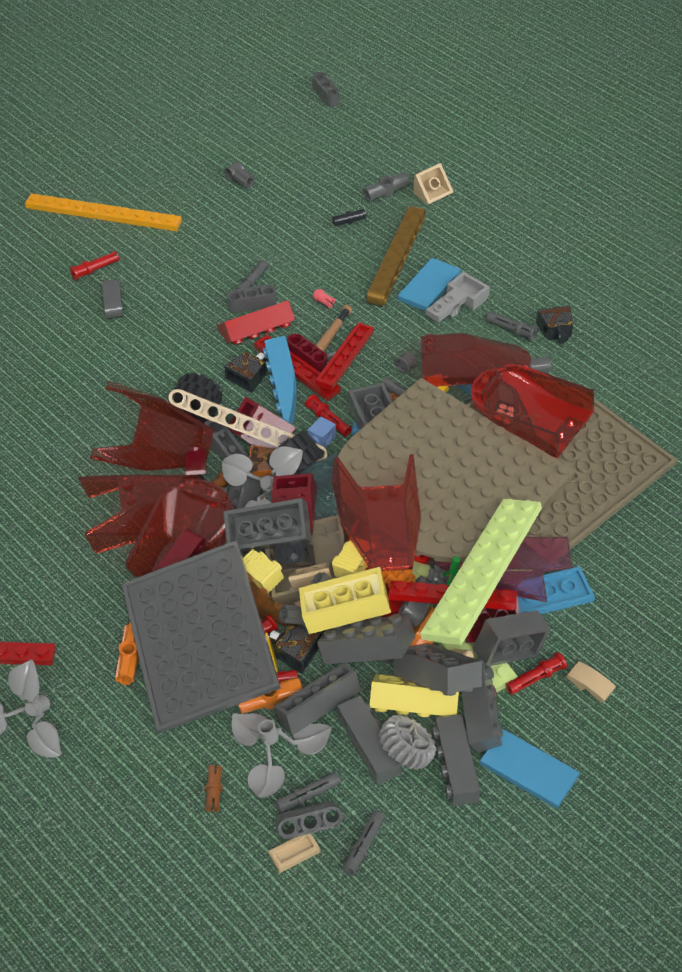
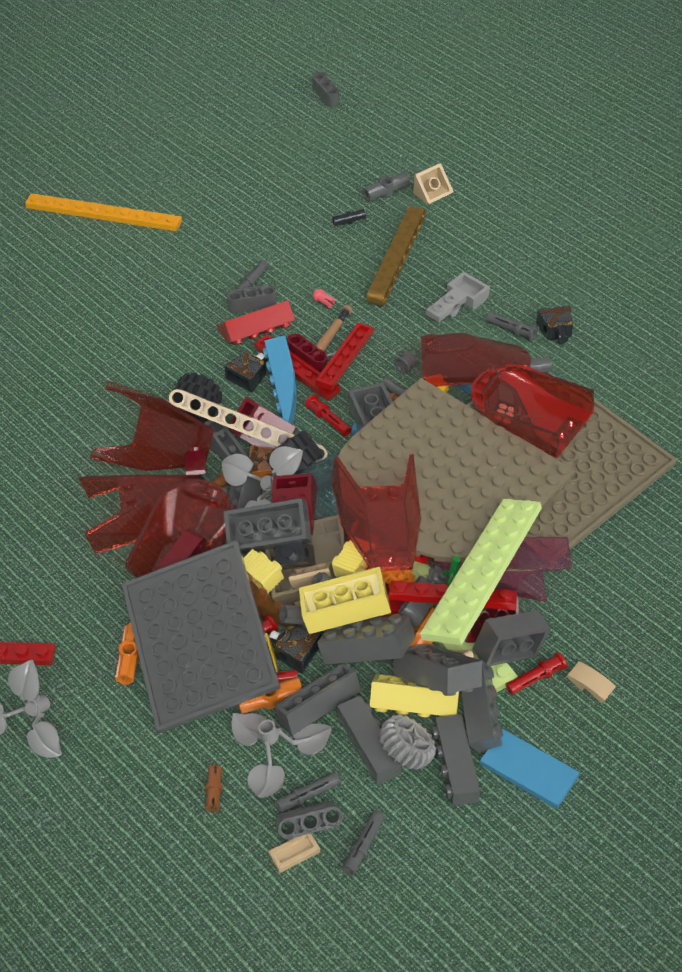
red pin [69,251,120,281] -> none
dark grey beam [102,279,123,319] -> none
dark grey piece [224,161,255,188] -> none
medium blue brick [308,417,336,450] -> none
dark azure tile [398,258,461,311] -> none
dark azure tile [504,566,595,614] -> none

